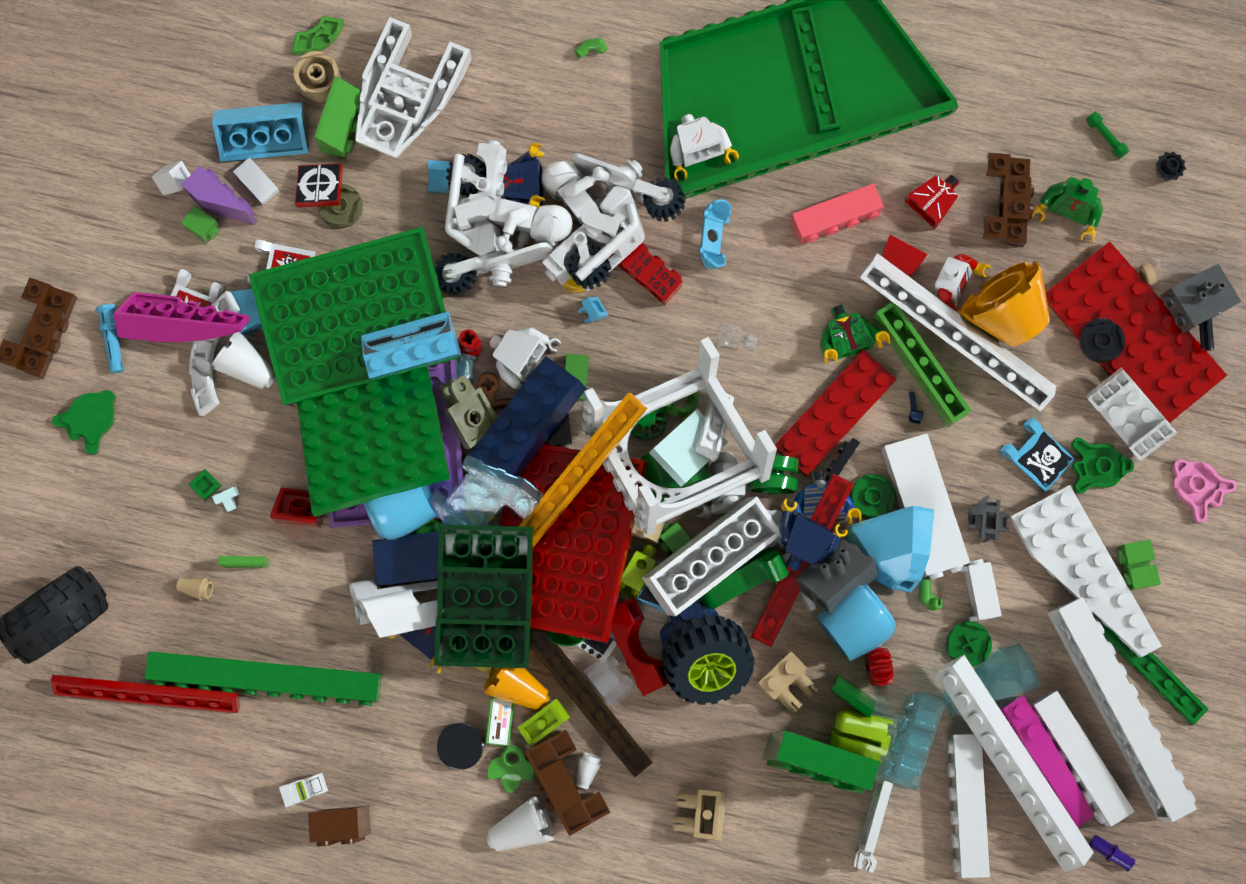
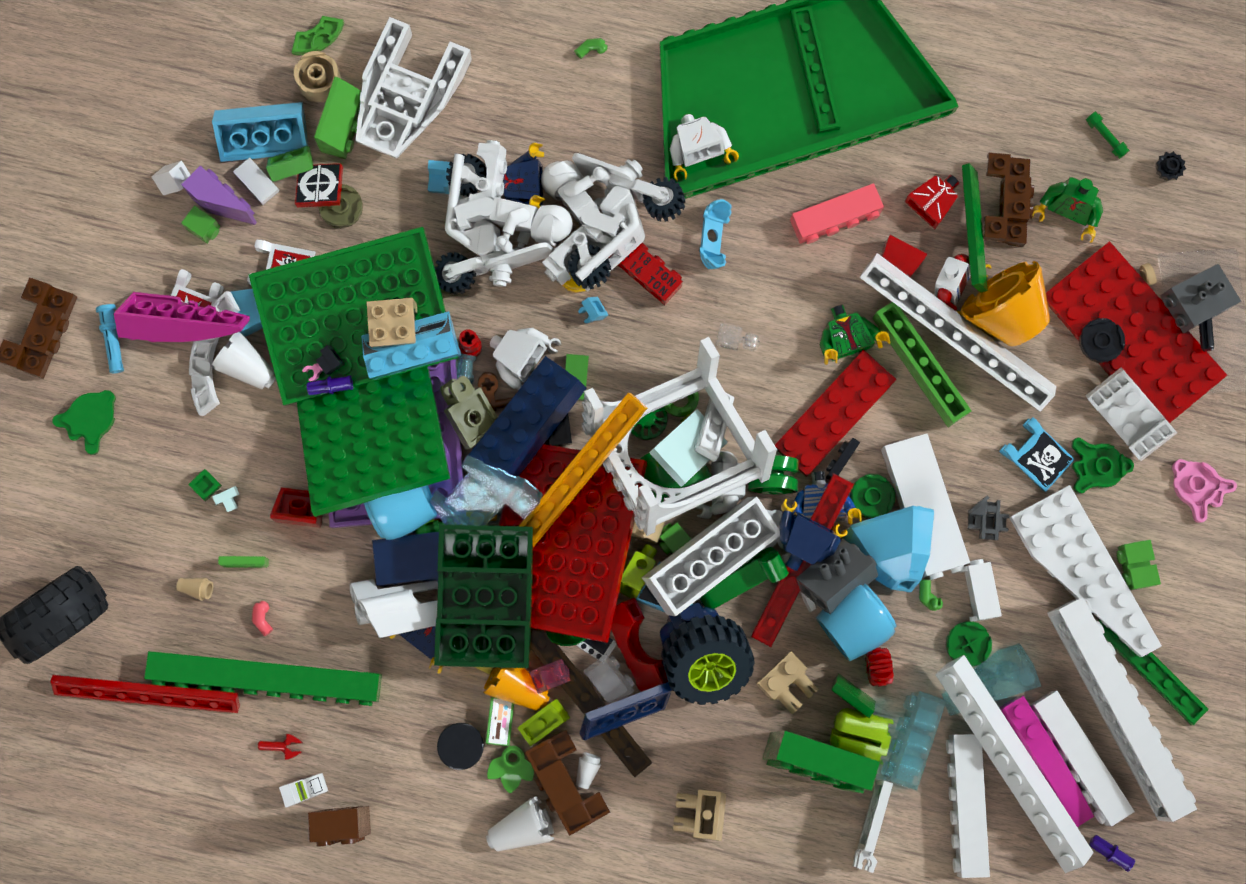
dark blue hand [909,392,924,424] -> none
none -> coral arm [252,601,273,637]
none -> red bar [258,734,303,760]
none -> bright green slope [266,146,313,181]
none -> black piece [302,345,345,381]
none -> dark purple axle [307,375,353,395]
none -> tan bracket [367,298,417,347]
none -> clear pink brick [530,659,571,694]
none -> dark blue tile [579,682,672,741]
none -> green tile [962,163,988,293]

